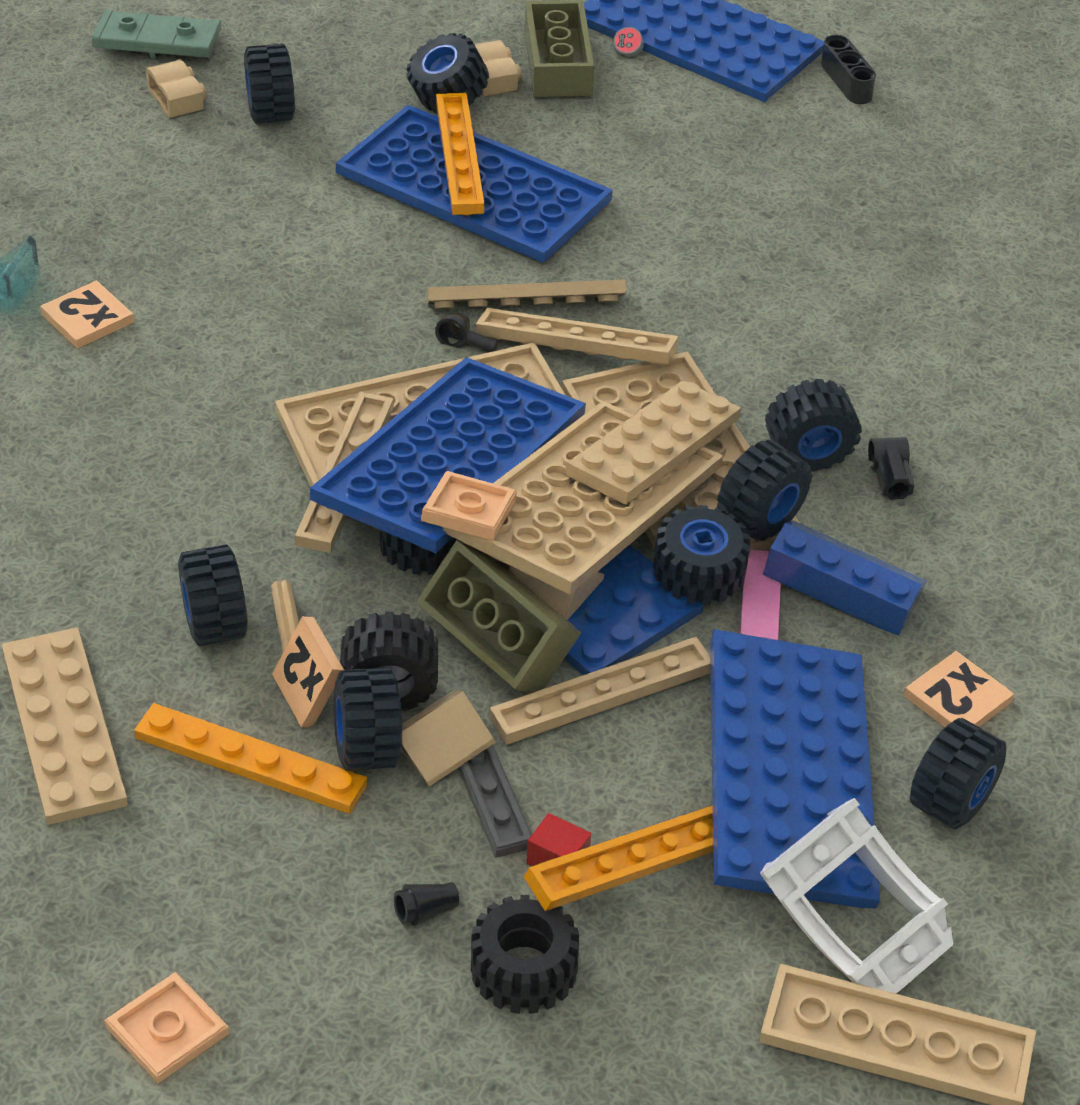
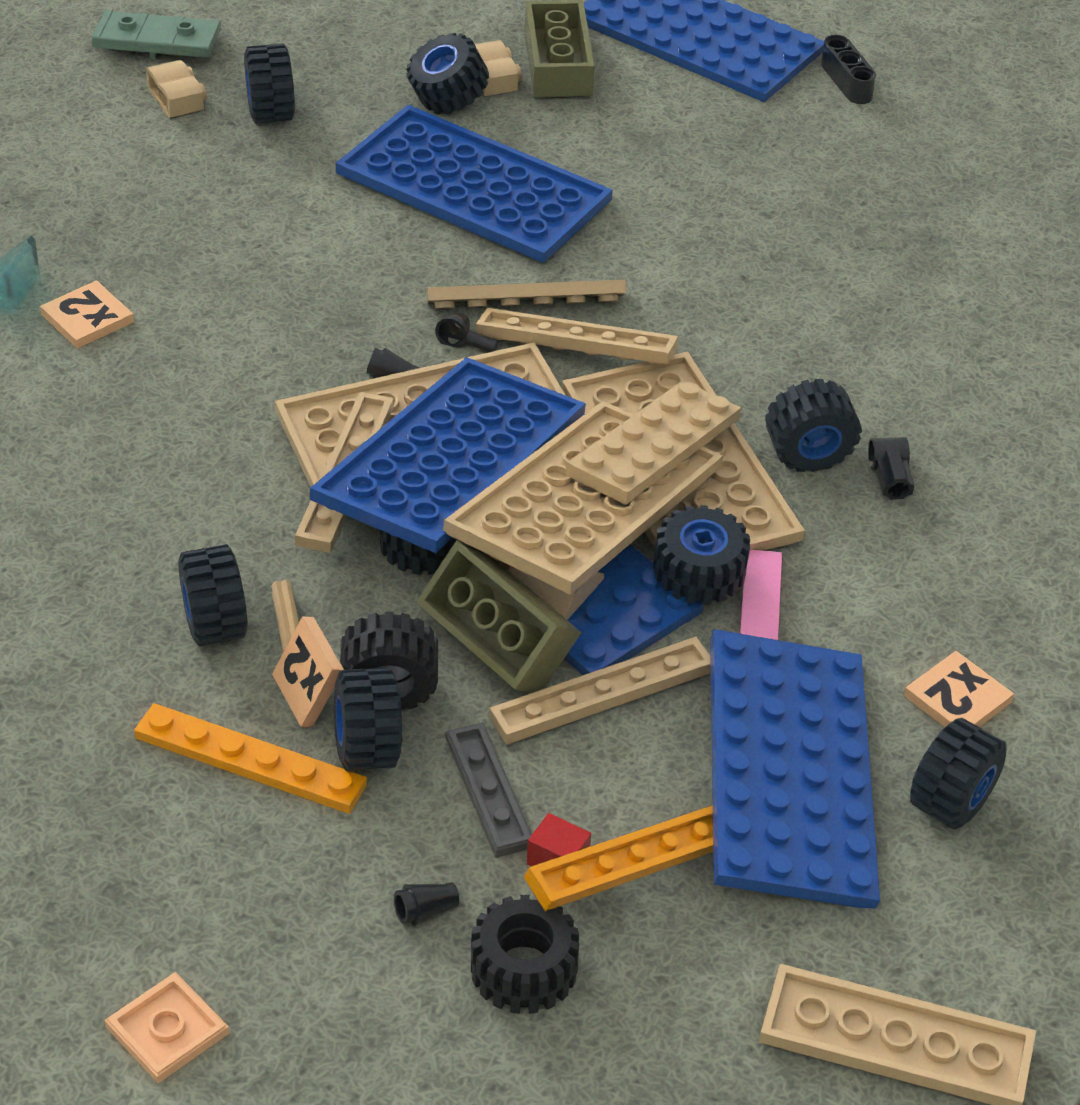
tan plate [2,627,128,825] -> none
tan slope [401,689,496,787] -> none
light nougat tile [421,471,517,541] -> none
light orange plate [436,93,484,216] -> none
tile [614,27,644,57] -> none
black wheel [717,439,812,541] -> none
white wedge [760,798,953,994] -> none
blue slope [763,520,927,635] -> none
none -> black cone [367,348,420,379]

